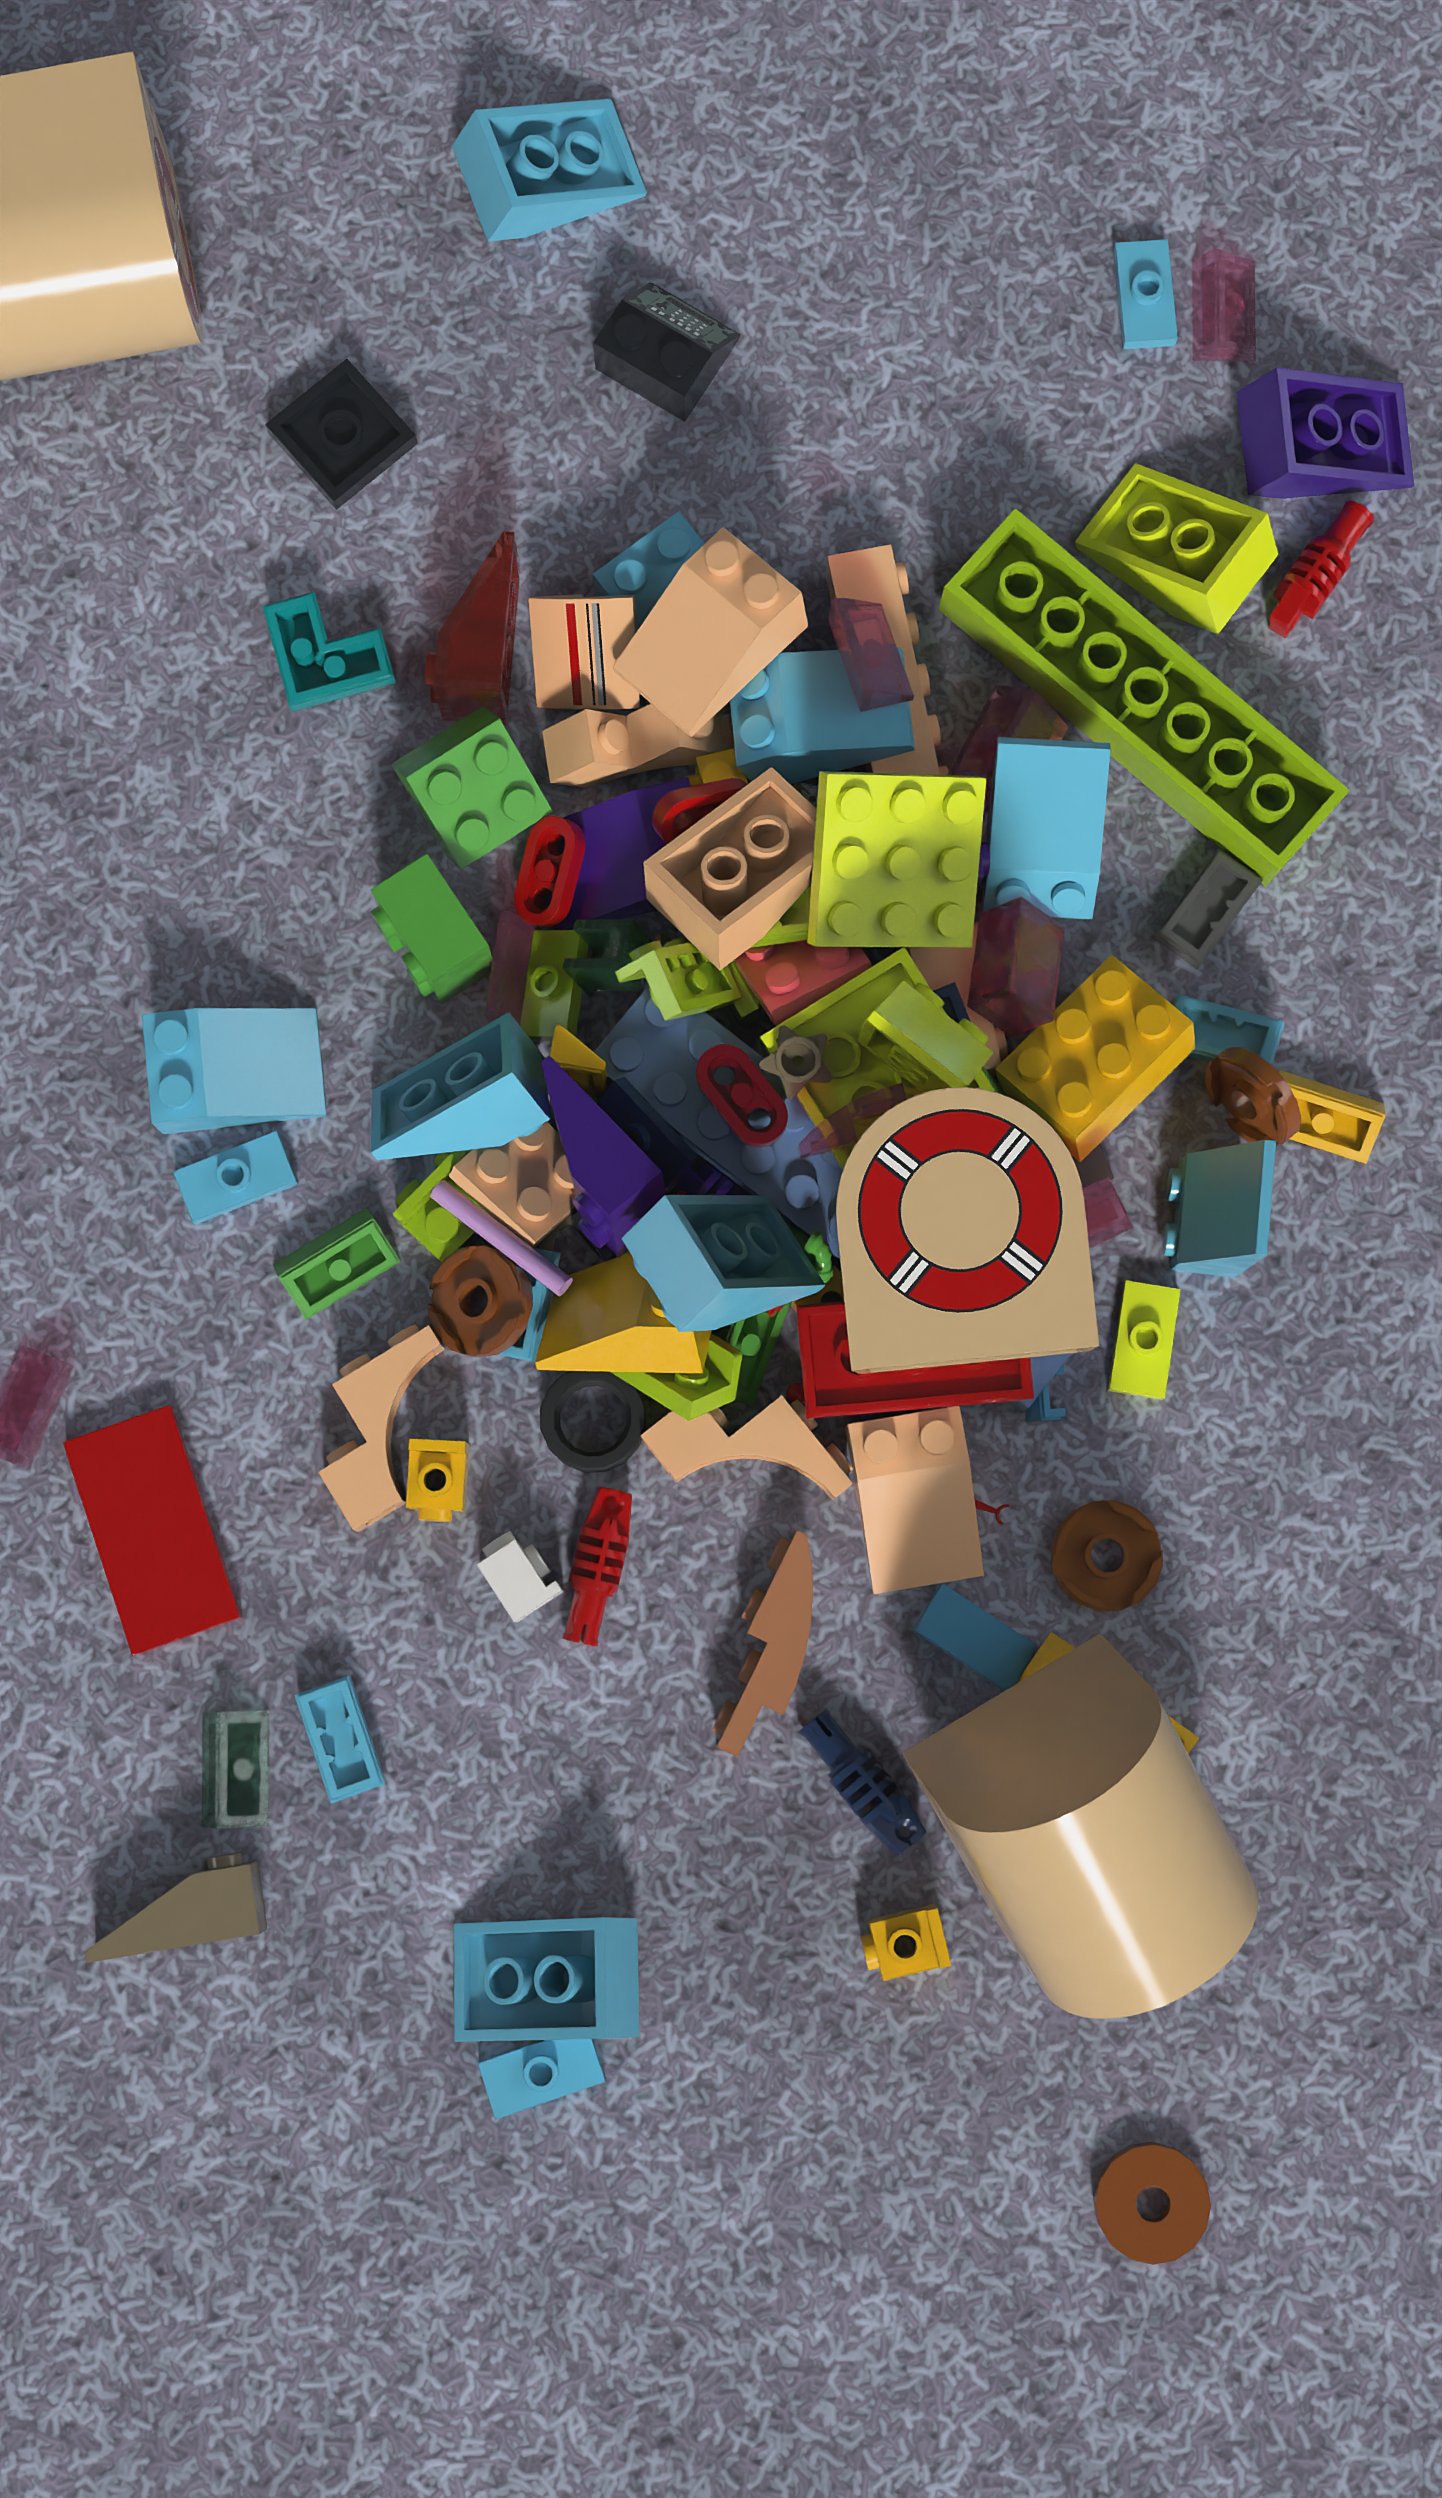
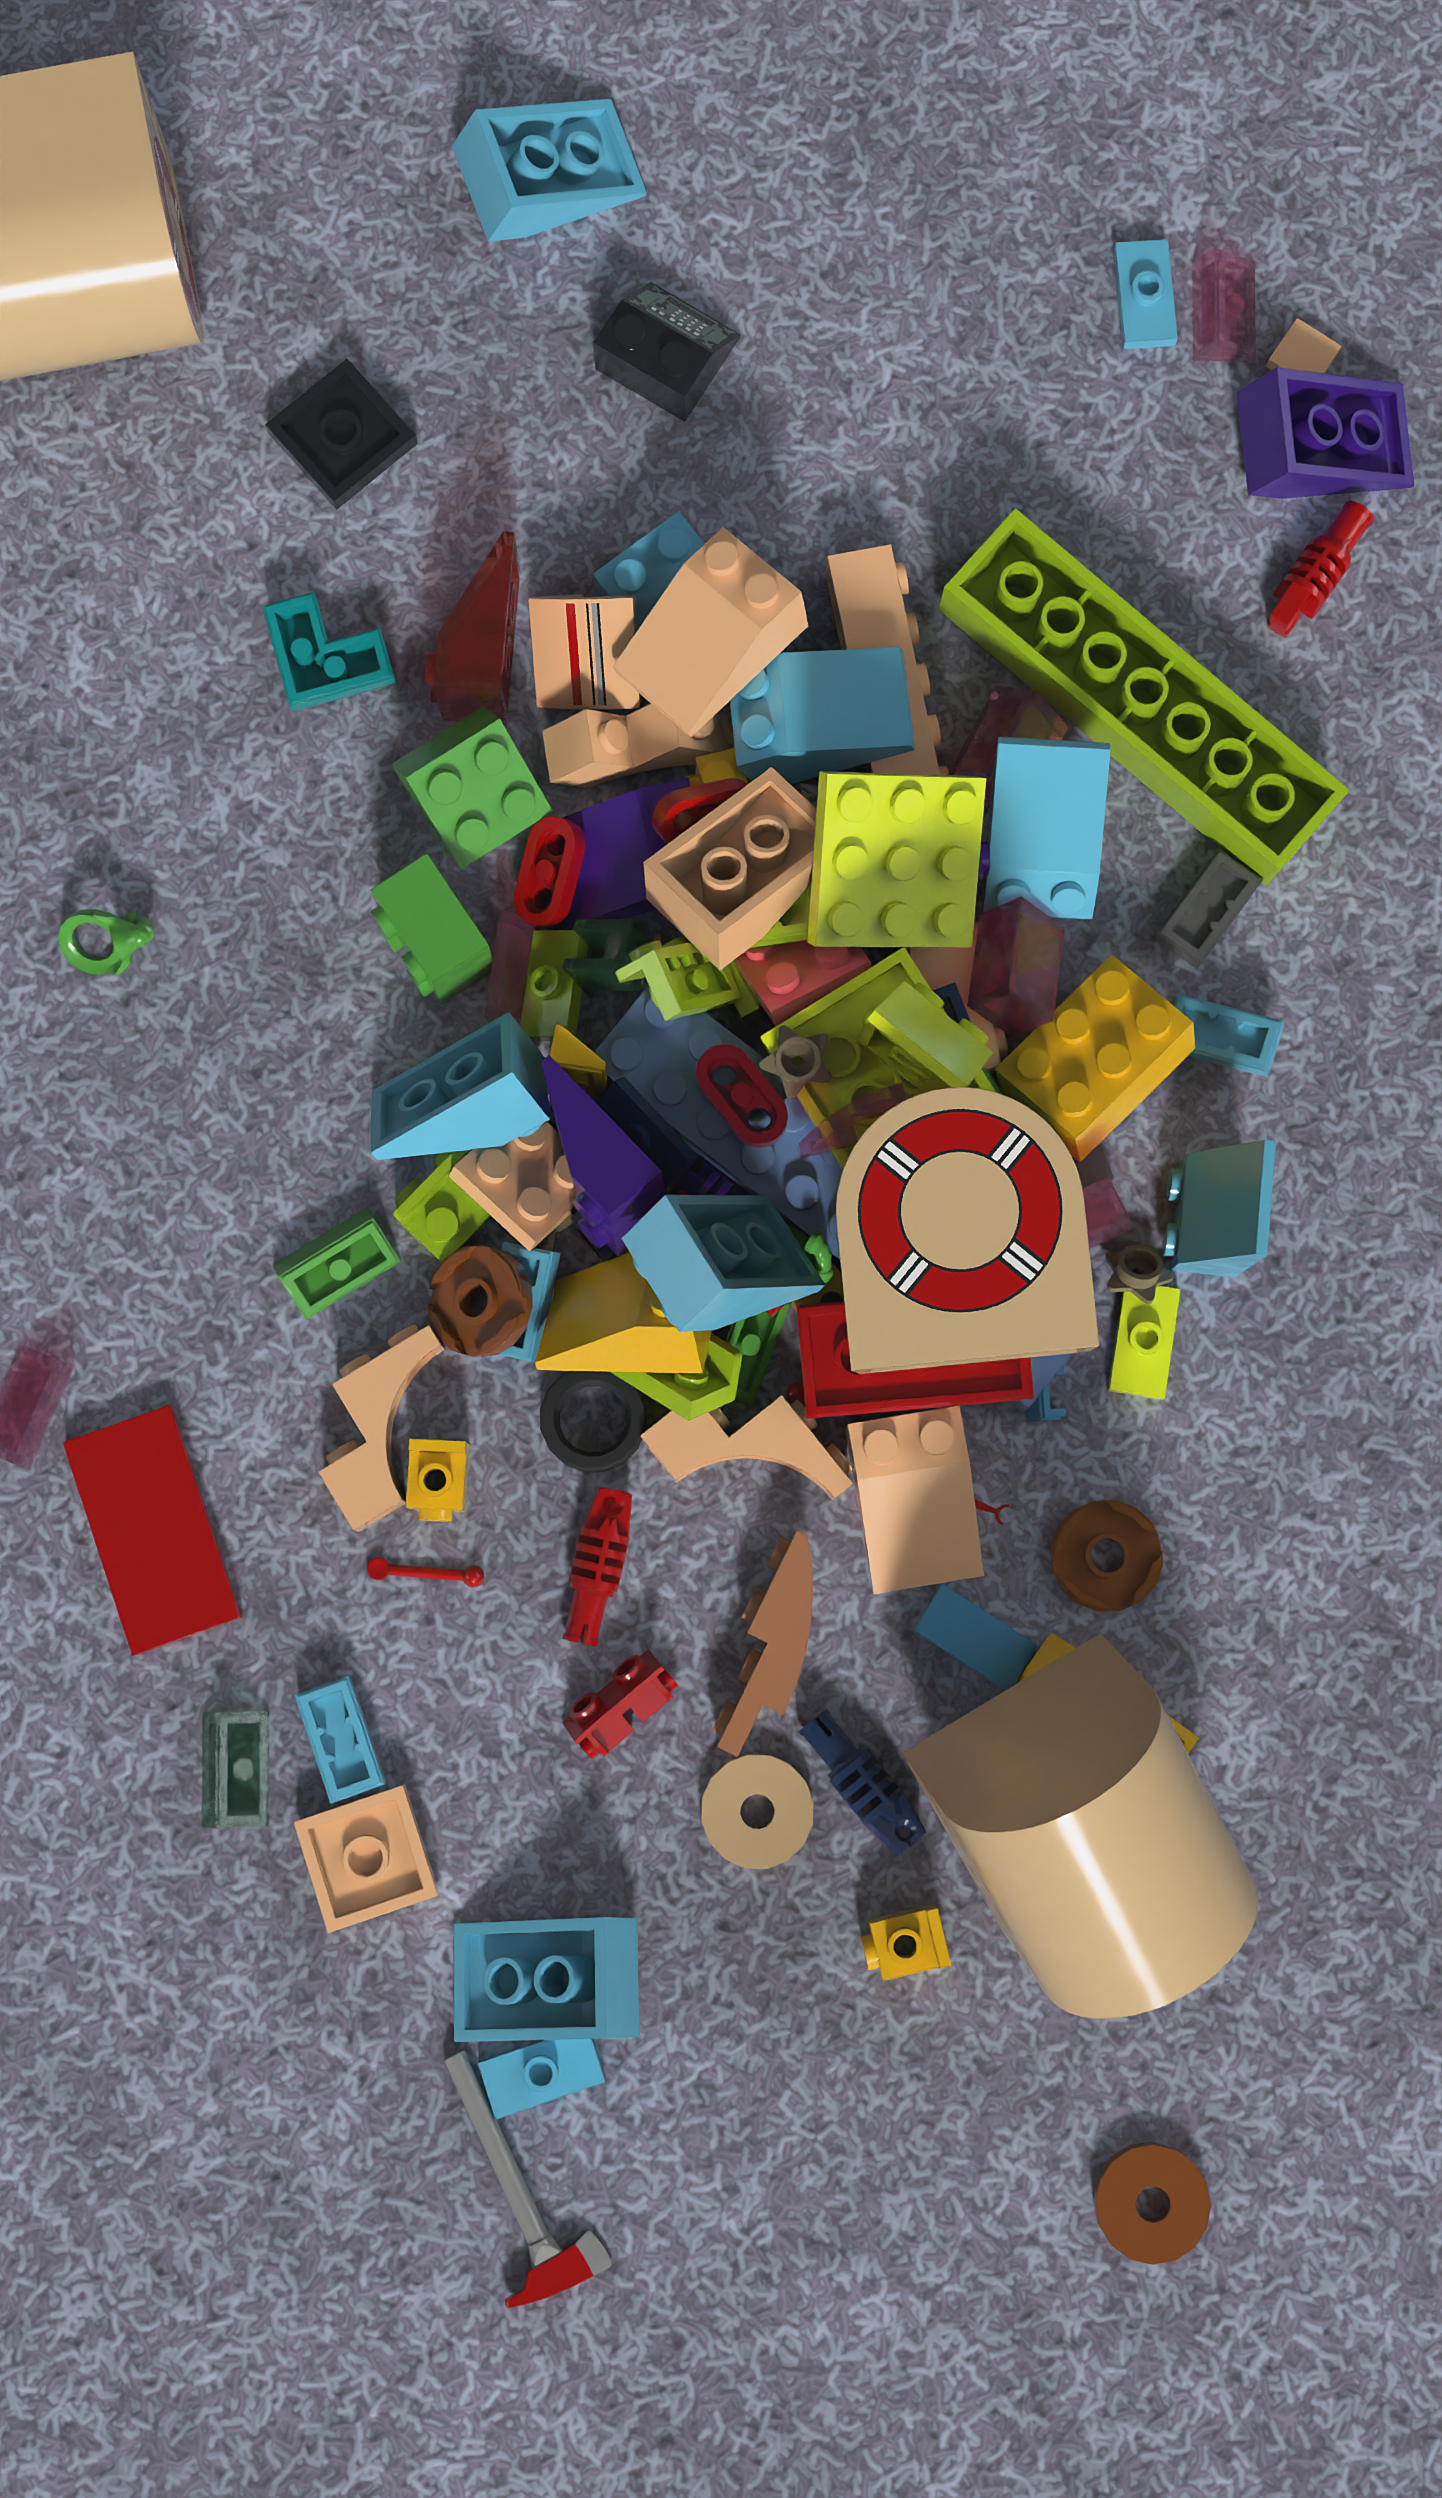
dark tan slope [85,1852,267,1963] -> none
medium azure slope [142,1008,327,1134] -> none
medium azure plate [173,1131,298,1225] -> none
lavender bar [430,1180,573,1296] -> none
white brick [477,1531,564,1622] -> none
clear pink slope [828,598,914,712] -> none
neon yellow slope [1075,463,1278,635] -> none
dark orange tile [1205,1047,1301,1146] -> none
yellow slope [1278,1070,1386,1164] -> none
none -> bright green piece [58,909,153,976]
none -> light nougat plate [294,1784,440,1933]
none -> red hinge [367,1558,485,1588]
none -> light grey piece [444,2049,612,2308]
none -> red hinge [562,1649,679,1759]
none -> tan tile [701,1754,814,1869]
none -> dark tan plate [1105,1244,1175,1304]
none -> light nougat tile [1266,318,1342,373]

